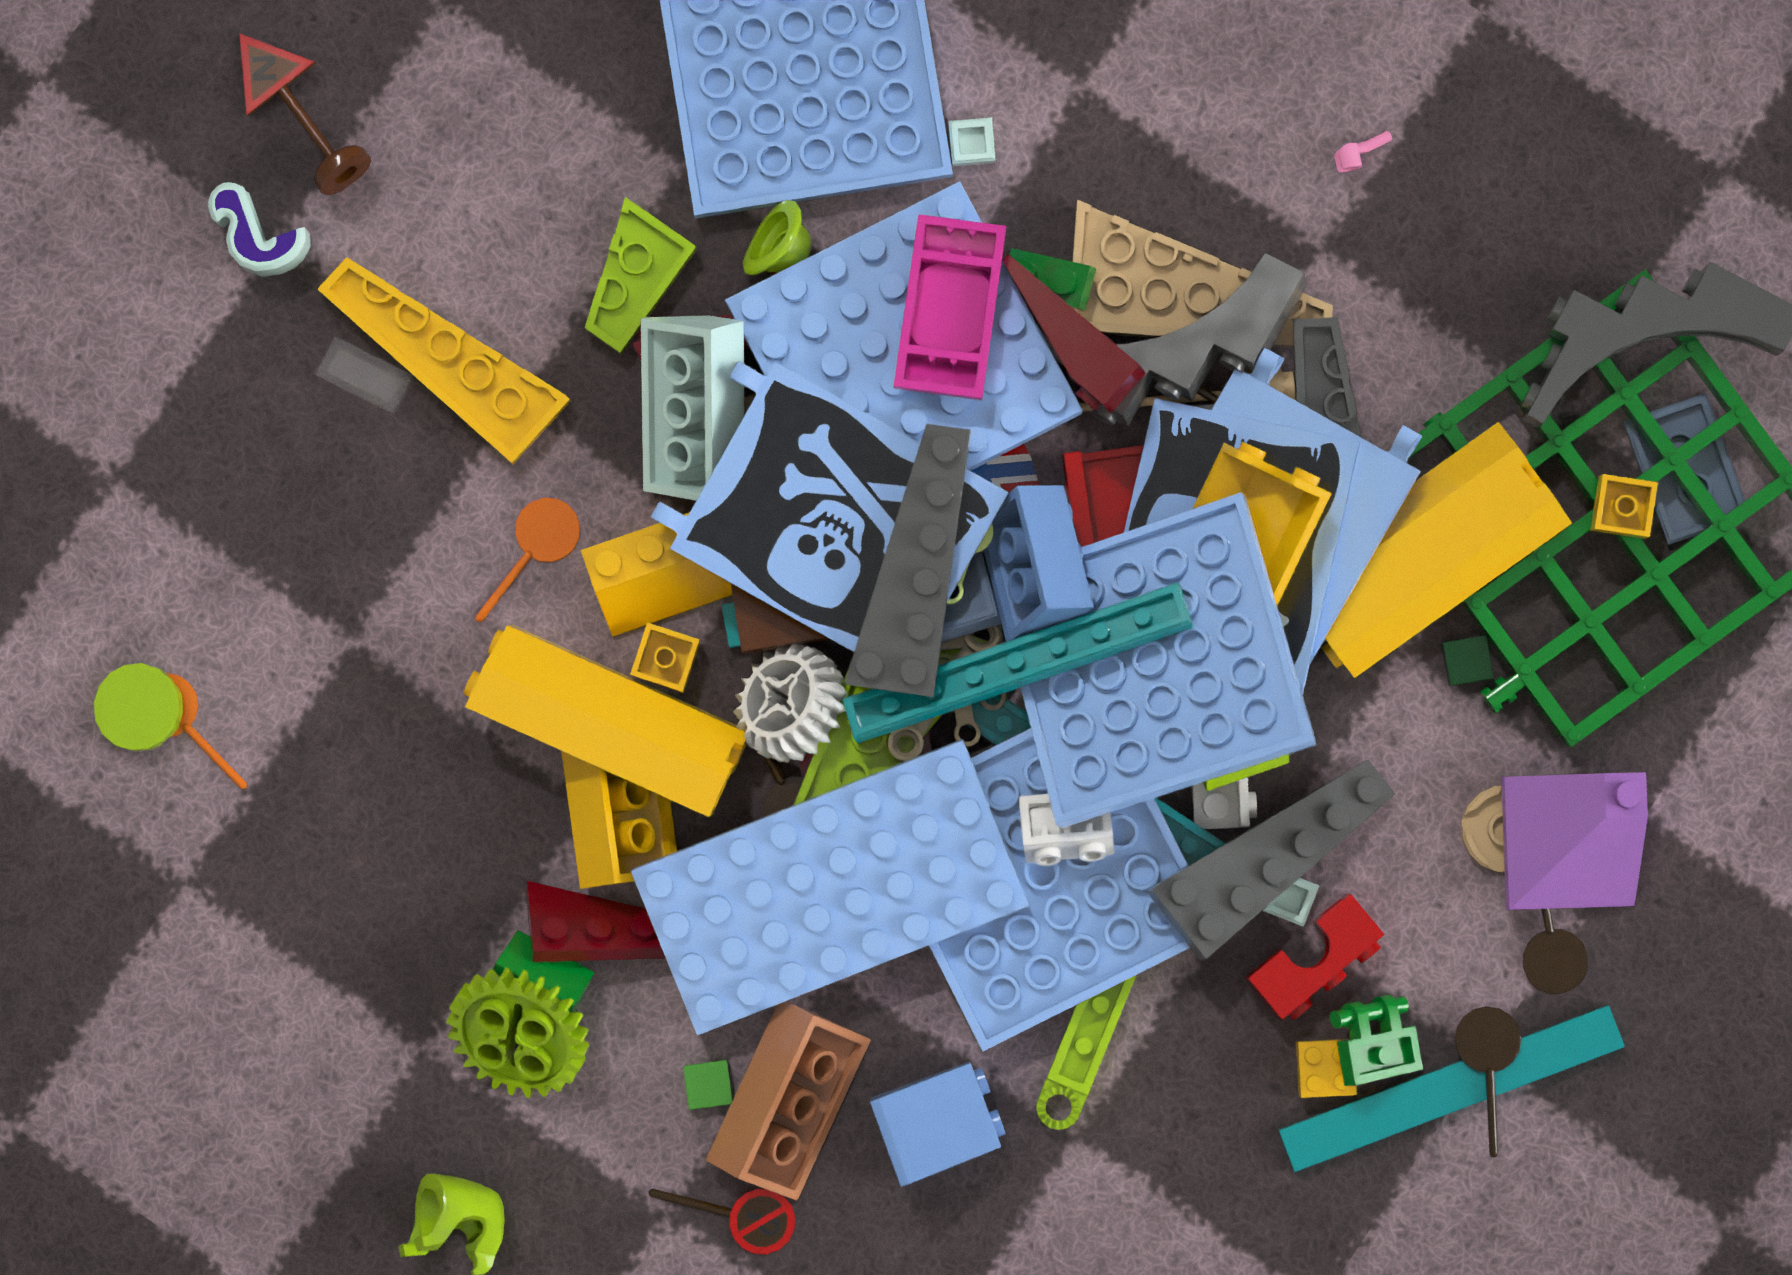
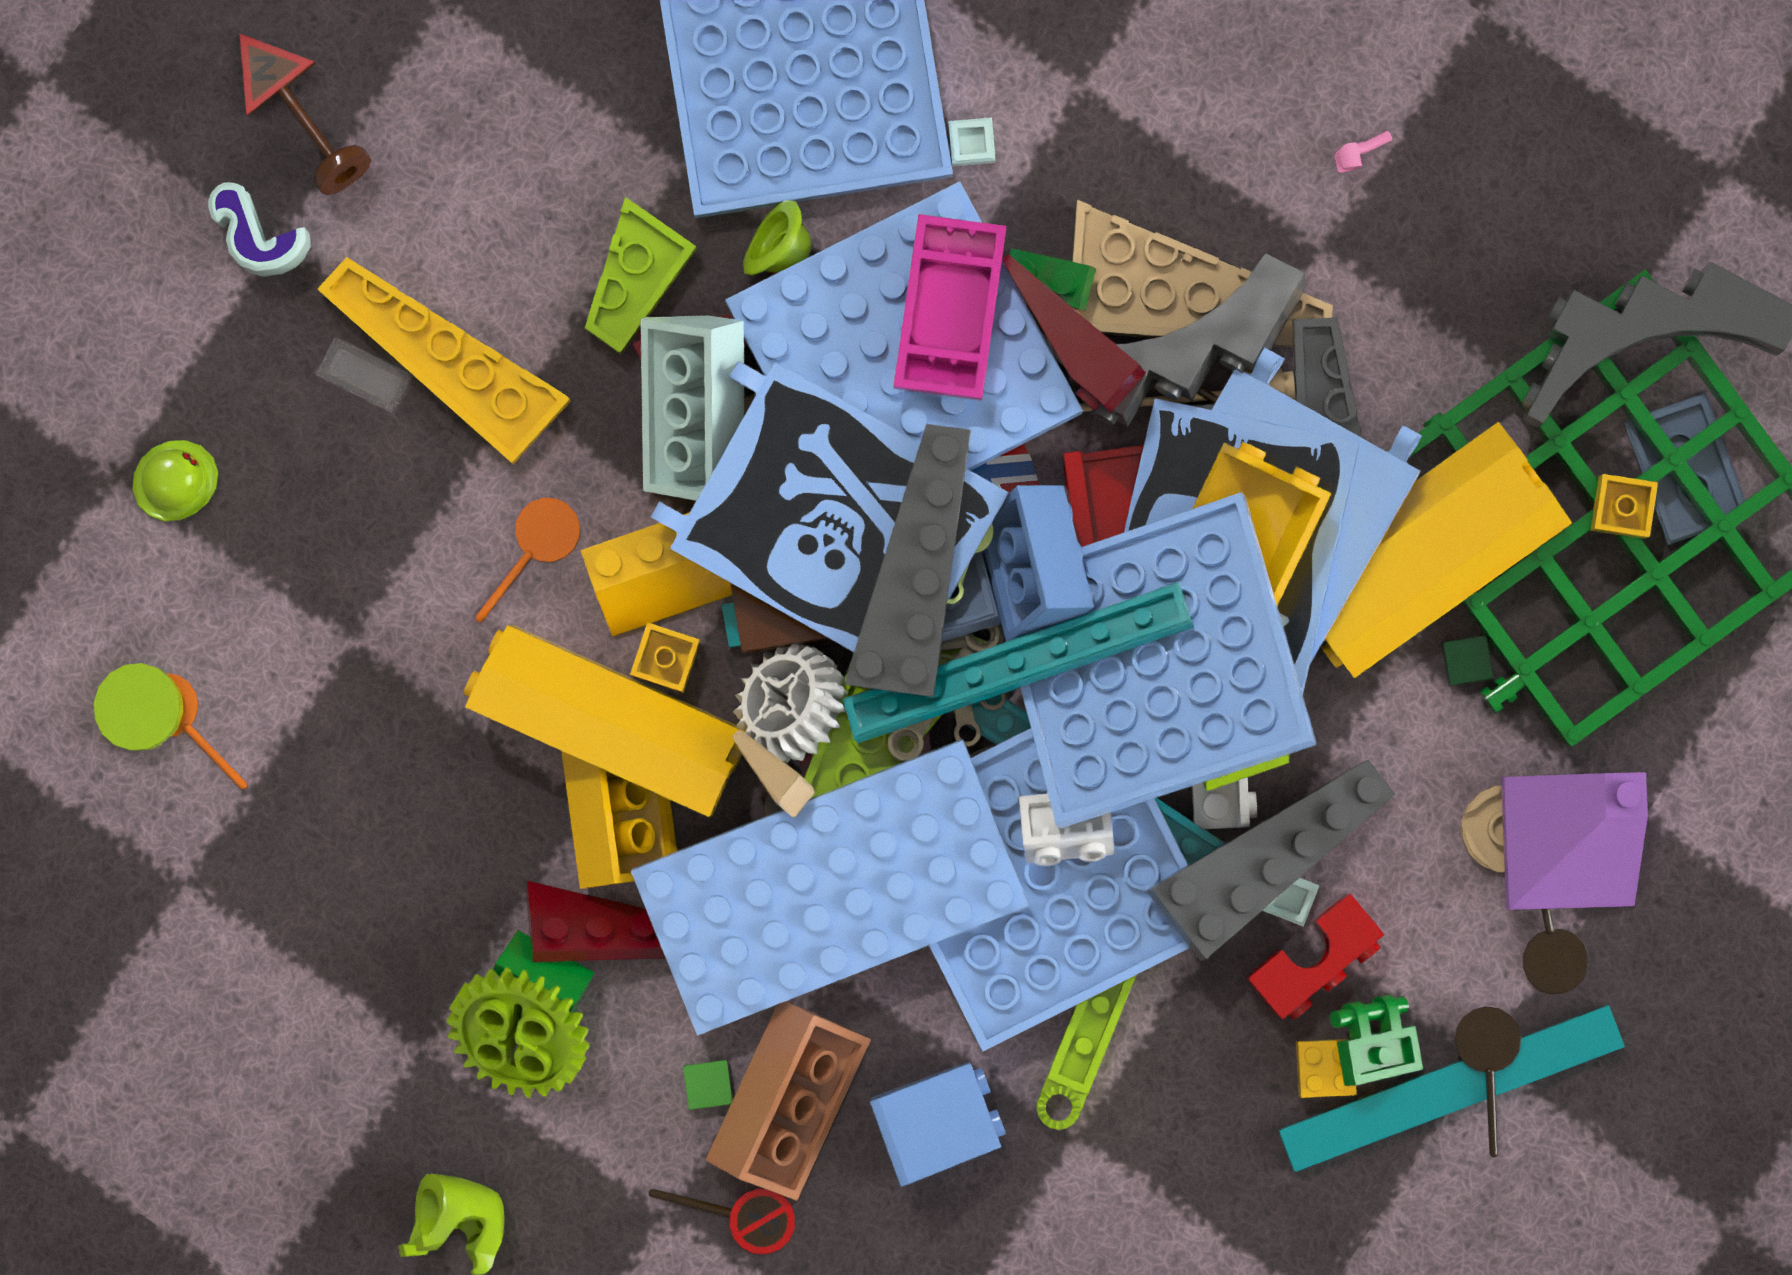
none -> lime hat [133,440,218,522]
none -> tan slope [732,730,815,817]

